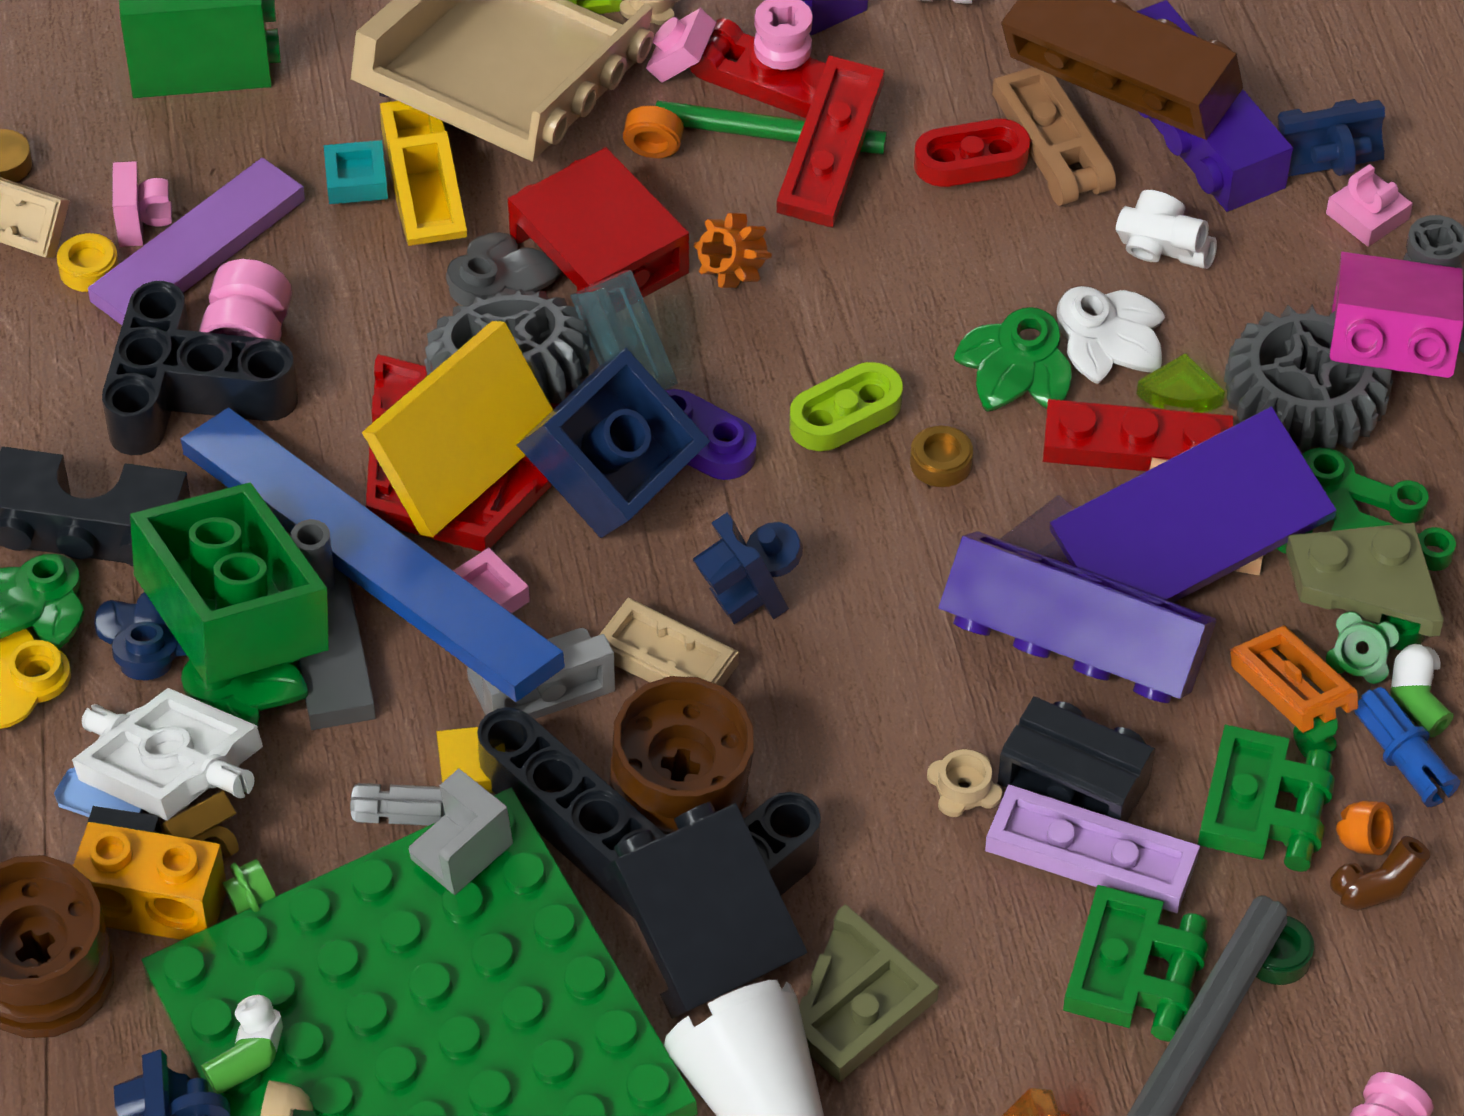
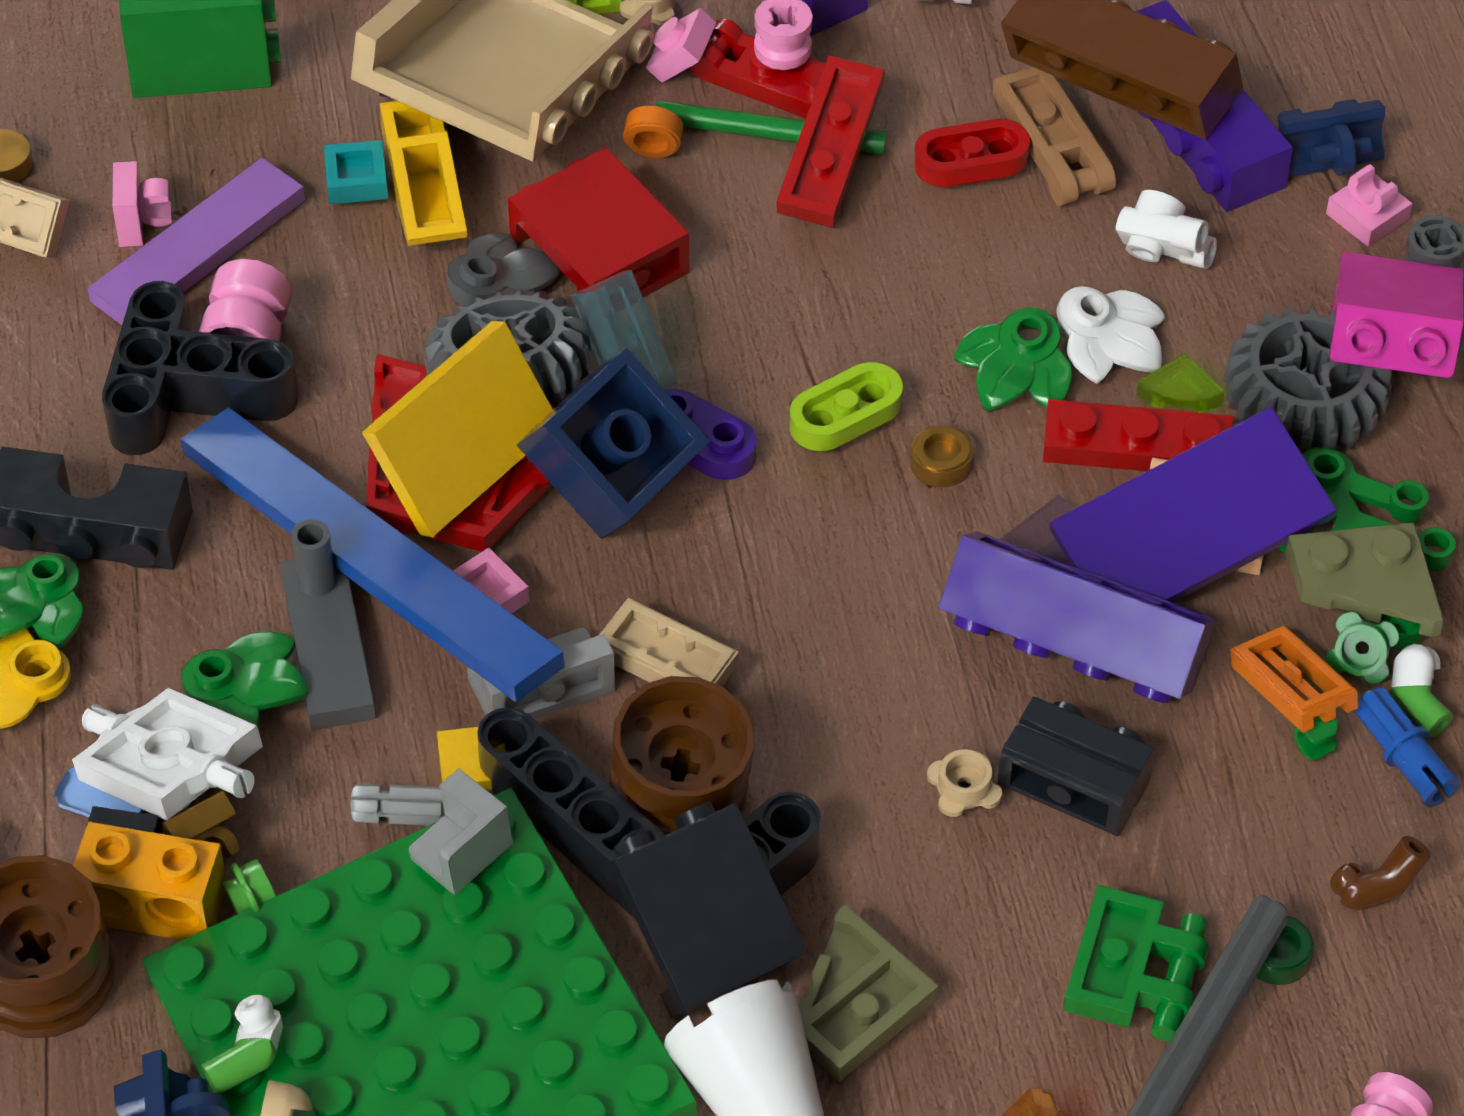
yellow tile [57,233,119,292] -> none
dark blue plate [95,592,186,680] -> none
green brick [130,482,329,685] -> none
orange gear [693,213,772,288] -> none
dark blue hips [693,512,803,625] -> none
lavender plate [985,784,1200,913] -> none
green plate [1197,724,1335,872] -> none
orange hinge [1336,801,1394,855] -> none

